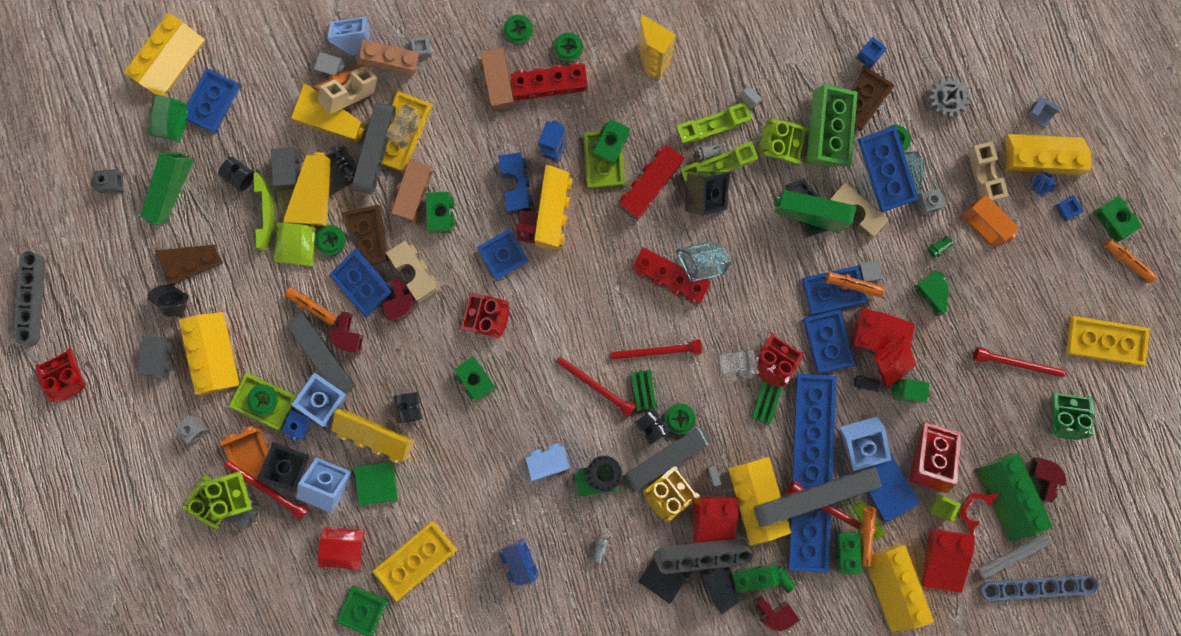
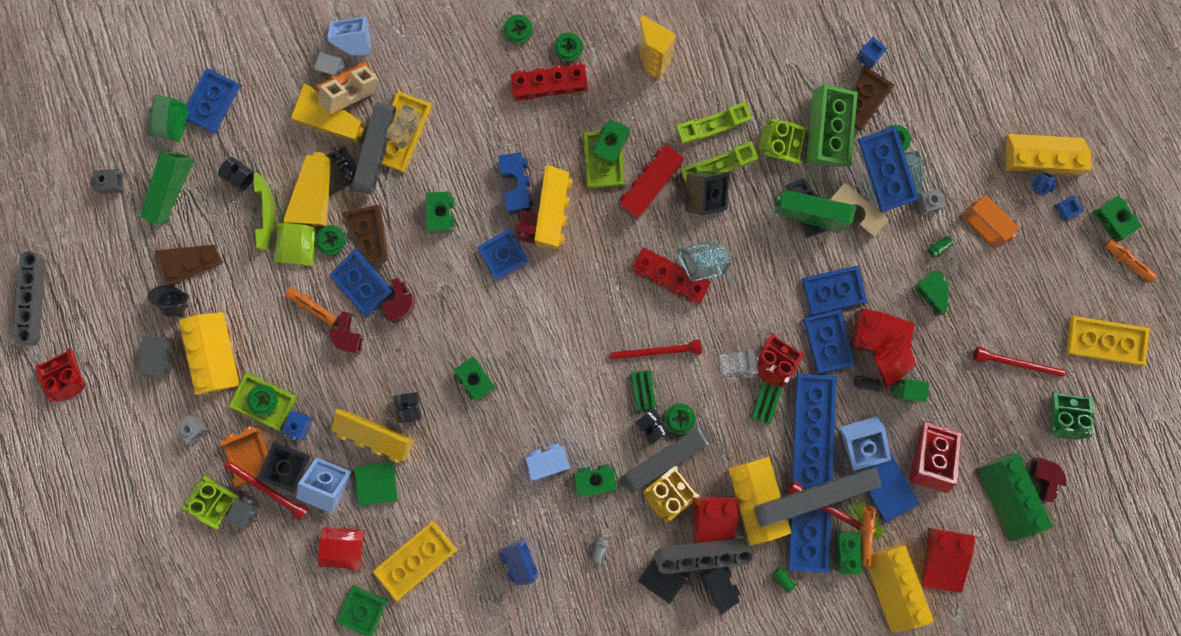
yellow slope [123,12,206,96] -> none
lime slope [201,471,252,520] -> none
dark grey brick [271,147,302,190] -> none
dark grey beam [286,311,355,393] -> none
light blue slope [292,373,347,427] -> none
nougat brick [356,40,419,76] -> none
tan arch [386,241,439,303] -> none
nougat brick [390,160,434,223] -> none
light grey tile [410,36,432,57] -> none
red slope [459,292,510,339] -> none
nougat brick [478,48,515,111] -> none
blue arch [538,121,567,163] -> none
red piece [557,357,636,418] -> none
black tyre [586,456,622,492] -> none
light grey pin [697,143,722,161] -> none
light grey tile [706,465,721,486] -> none
green brick [732,563,780,593] -> none
light grey tile [739,87,763,108] -> none
dark red brick [755,595,800,631] -> none
orange pin [825,271,885,298] -> none
light grey tile [859,260,883,282] -> none
light grey gear [927,76,971,119] -> none
lime panel [929,495,961,522] -> none
red helmet [959,492,998,535] -> none
tan arch [967,141,1009,202] -> none
light grey axle [978,535,1051,579] -> none
sand blue beam [979,575,1099,601] -> none
sand blue panel [1025,97,1061,128] -> none

